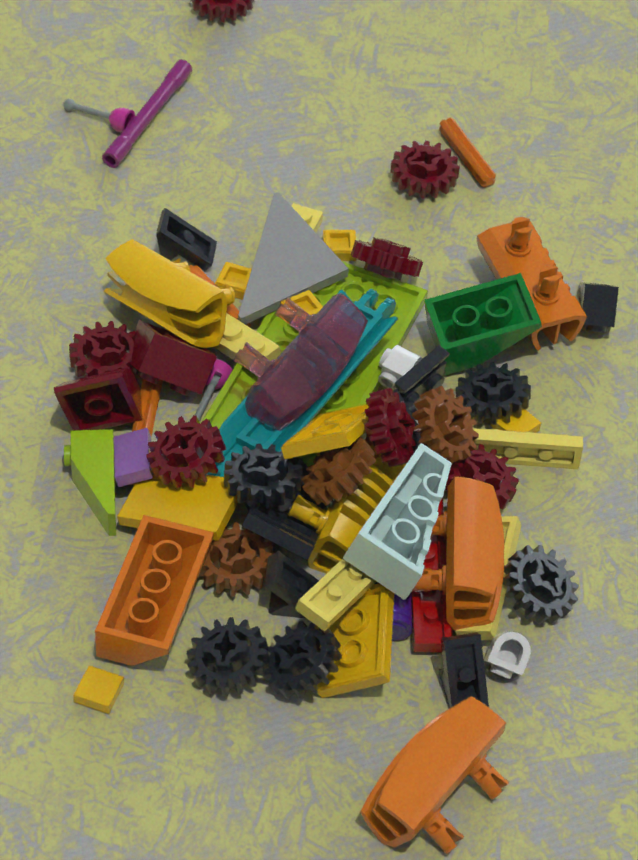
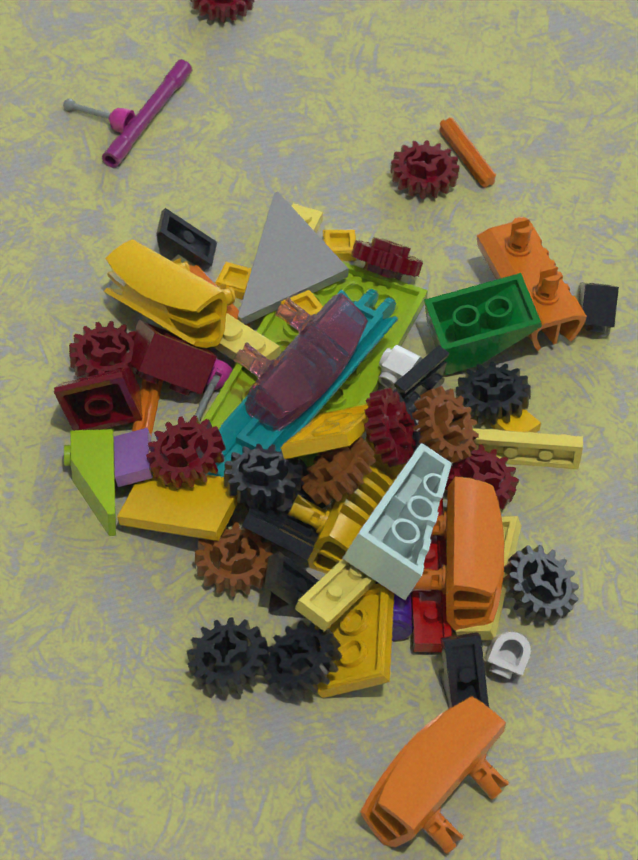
yellow tile [73,665,124,714] -> none
orange slope [95,515,214,666] -> none

